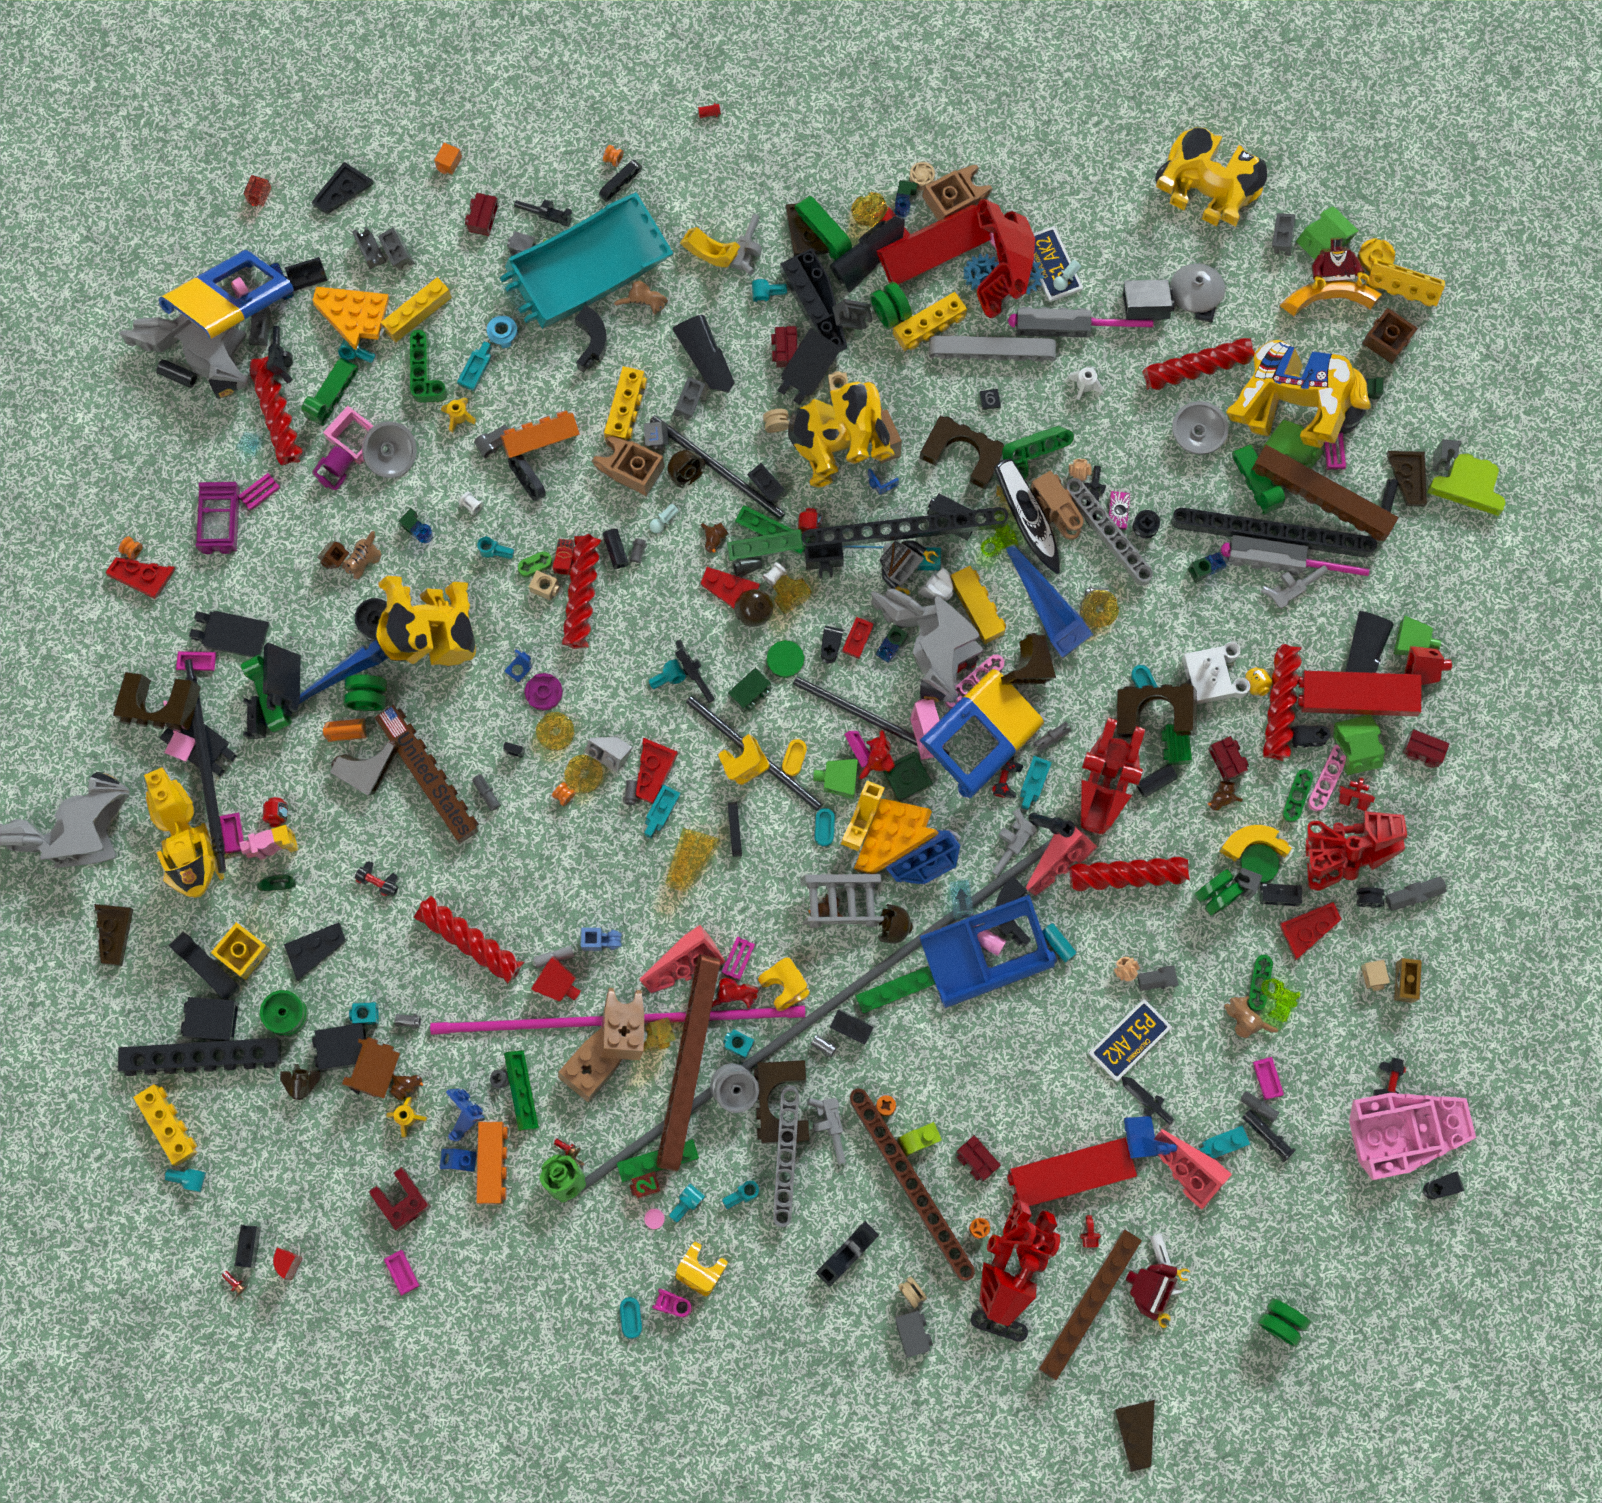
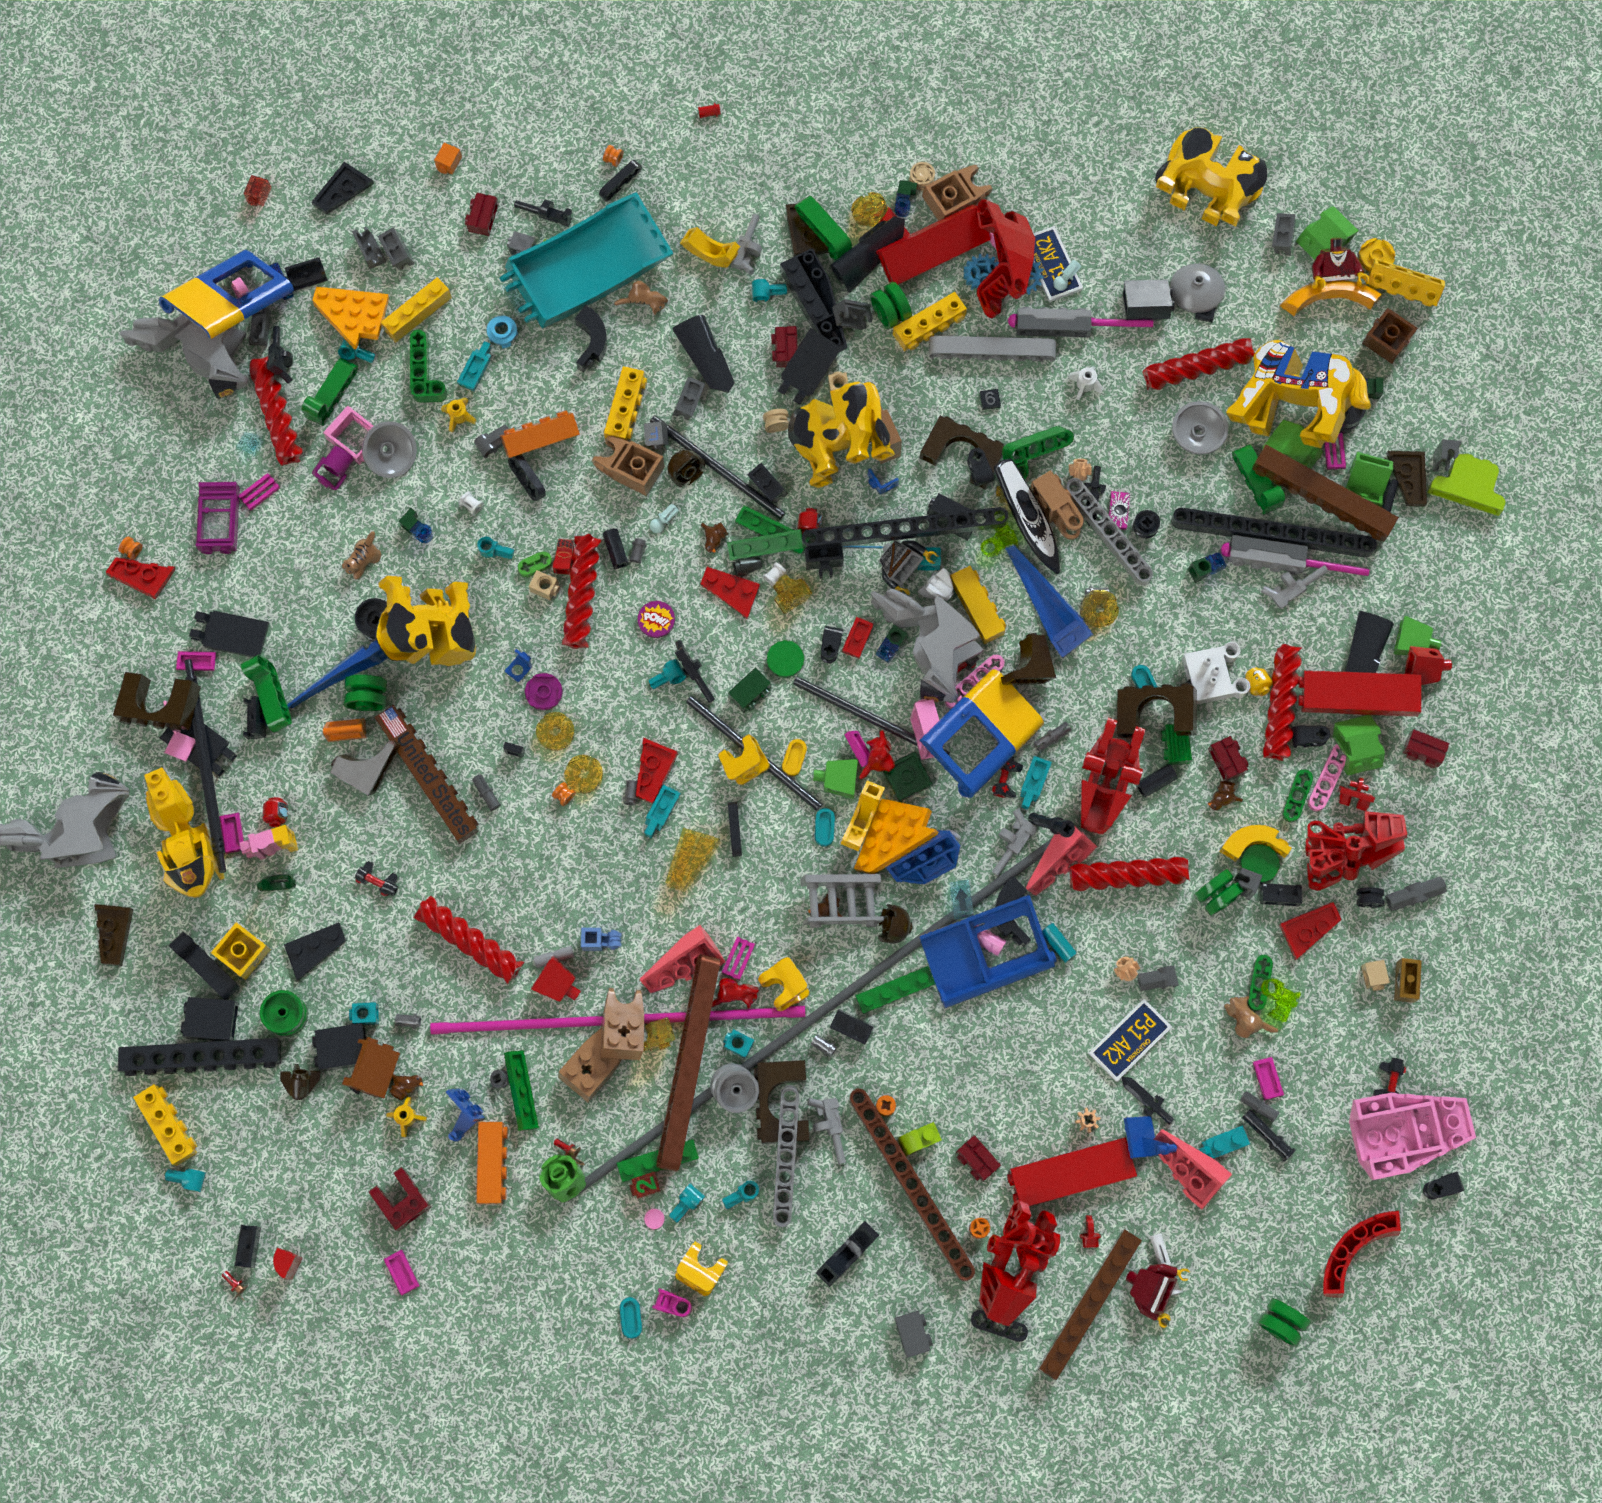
black axle [156,359,197,388] -> none
black tile [263,642,301,717] -> none
reddish brown brick [317,541,349,569] -> none
blue bracket [440,1148,477,1172] -> none
light grey slope [585,737,632,772] -> none
dark brown cylinder [734,589,773,627] -> none
tan wheel [898,1276,927,1309] -> none
dark brown wing [1115,1400,1155,1472] -> none
none -> tile [637,601,675,638]
none -> black piece [967,448,994,487]
none -> light nougat gear [1075,1108,1101,1133]
none -> red brick [1323,1211,1401,1298]
none -> bright green piece [1345,452,1393,507]

